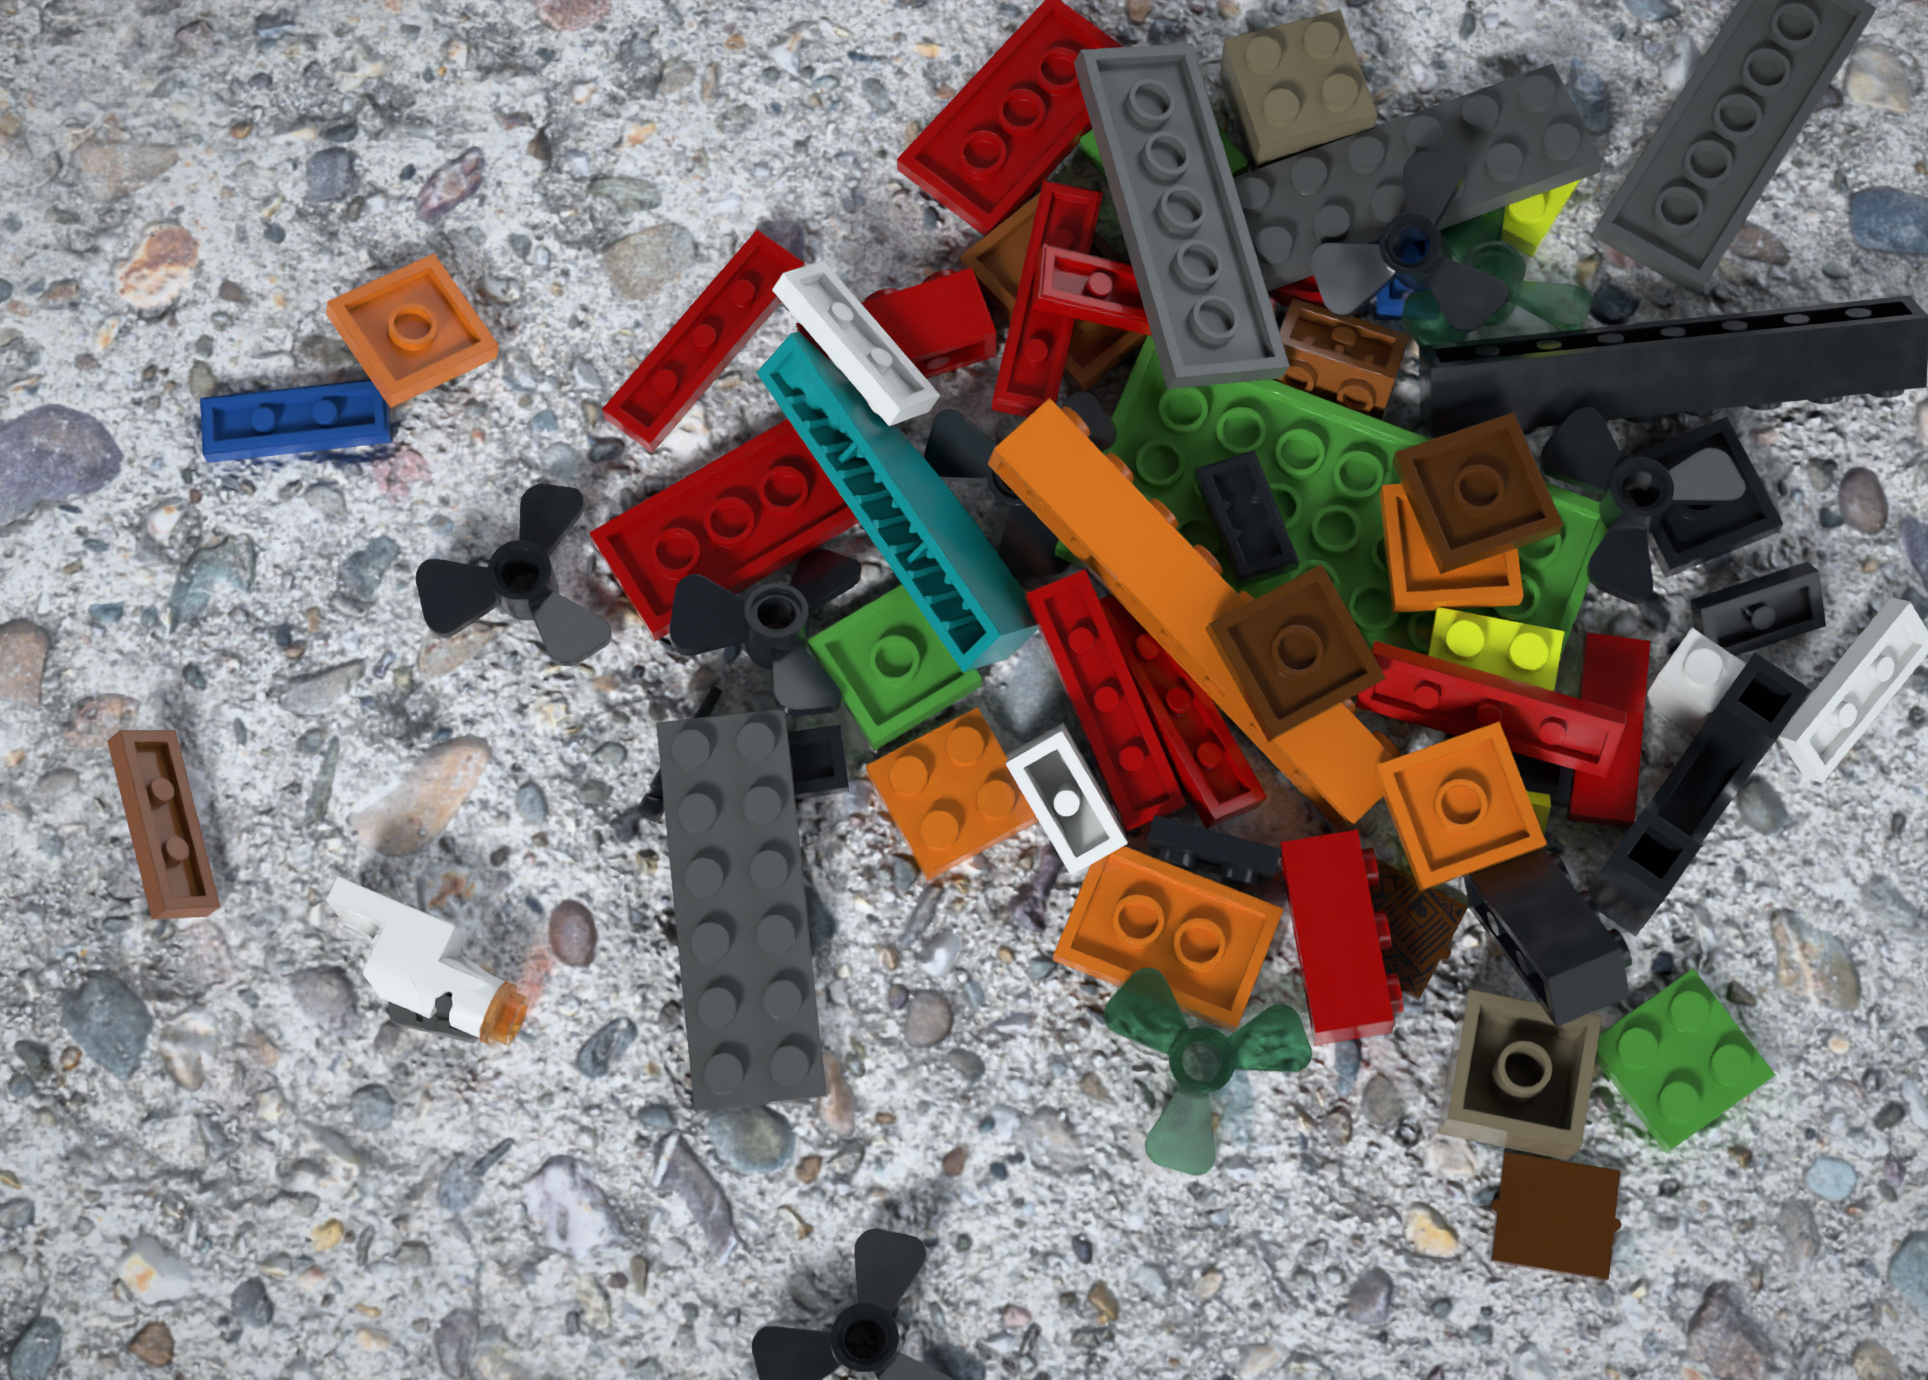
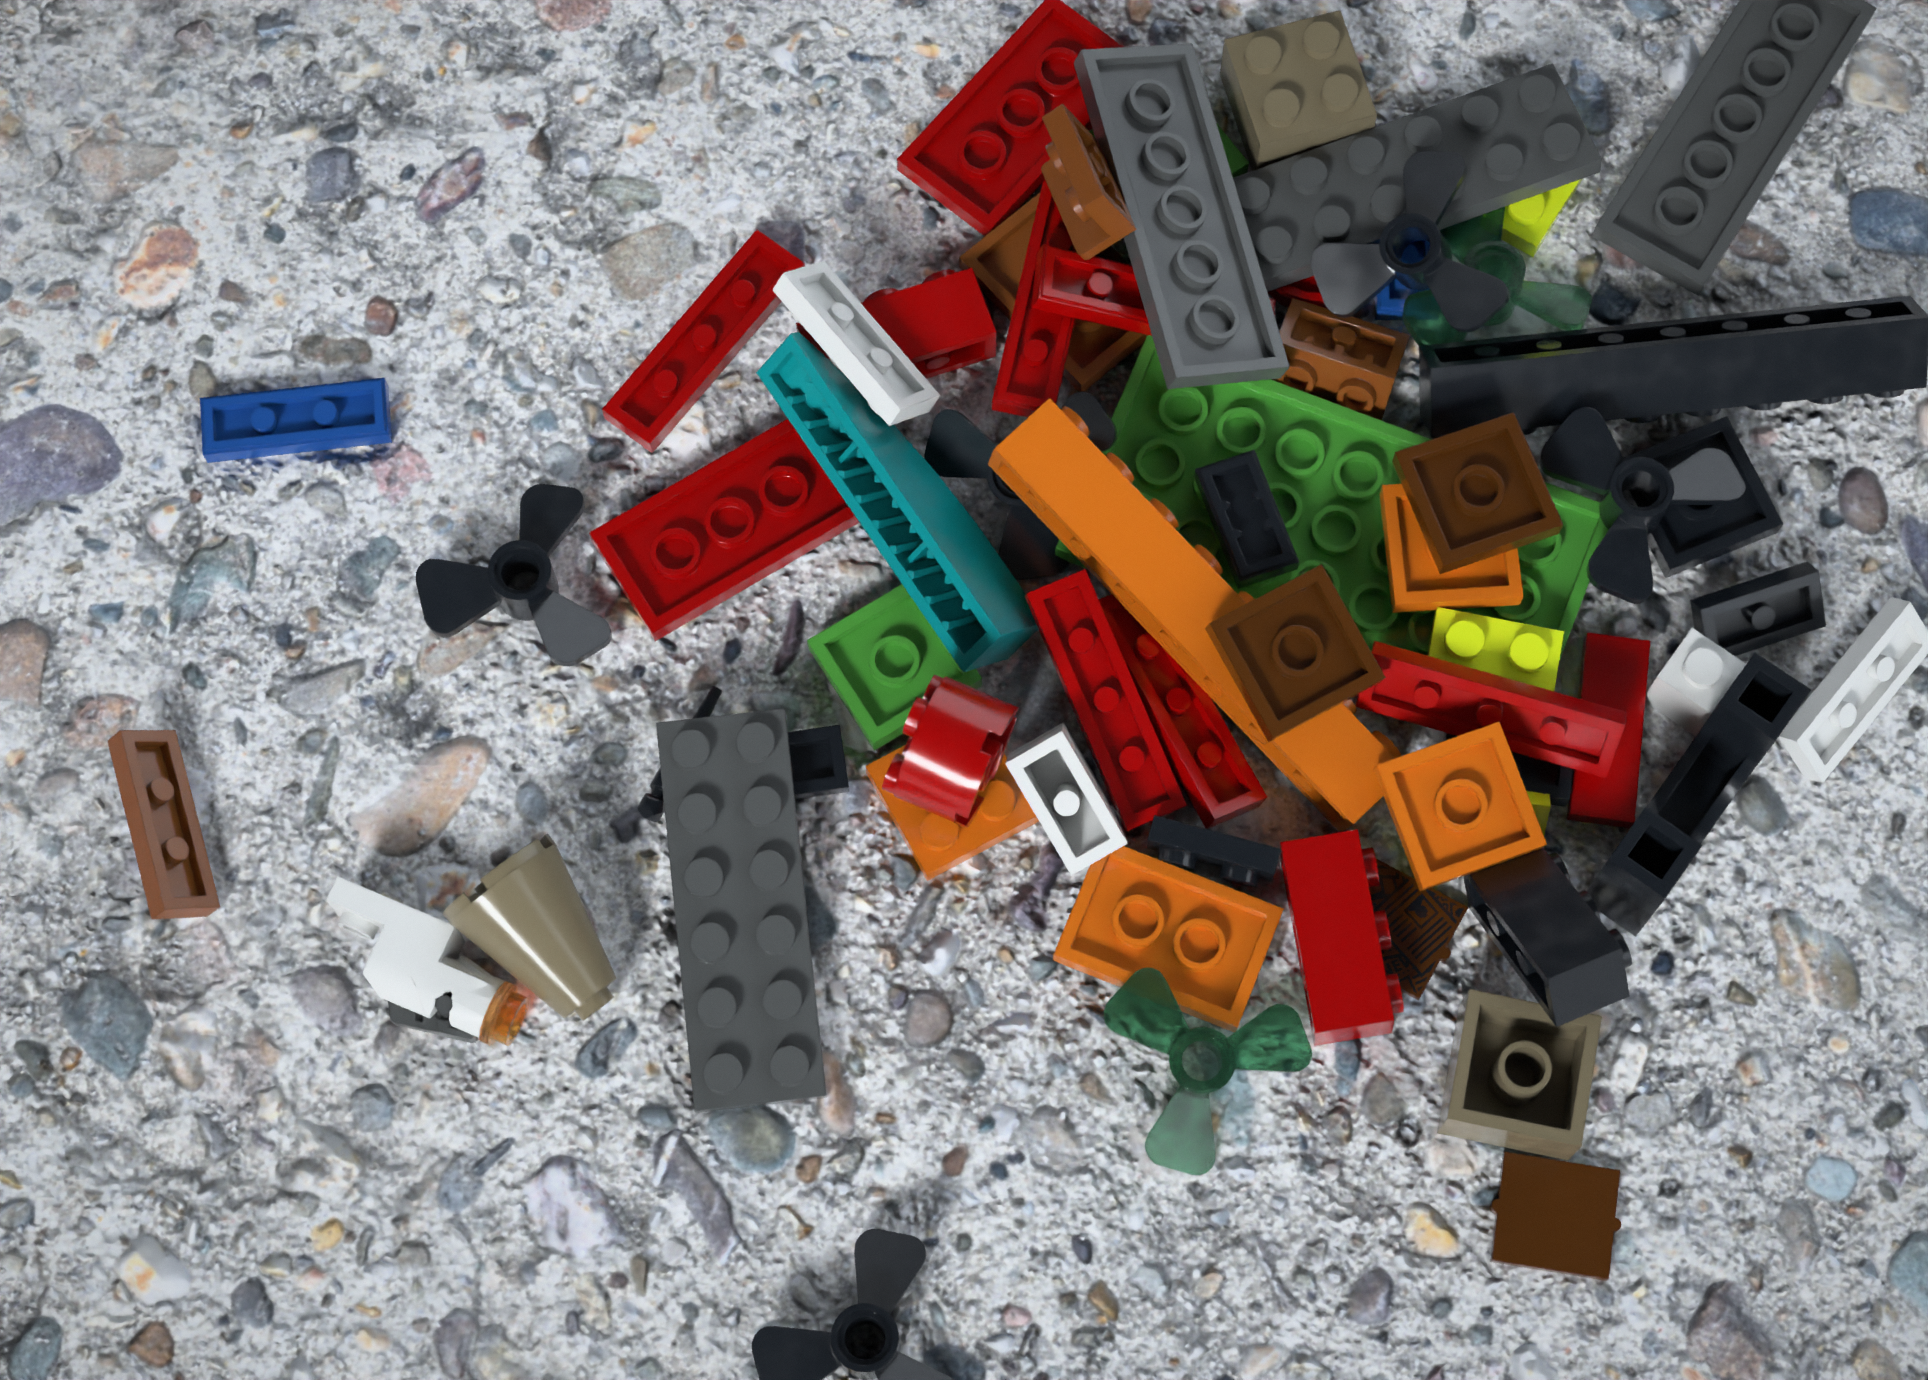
orange plate [326,253,499,408] -> none
black piece [670,549,862,716] -> none
bright green plate [1595,968,1776,1154] -> none
none -> dark tan cone [442,834,617,1021]
none -> red brick [882,675,1018,828]
none -> dark orange bracket [1041,104,1137,260]

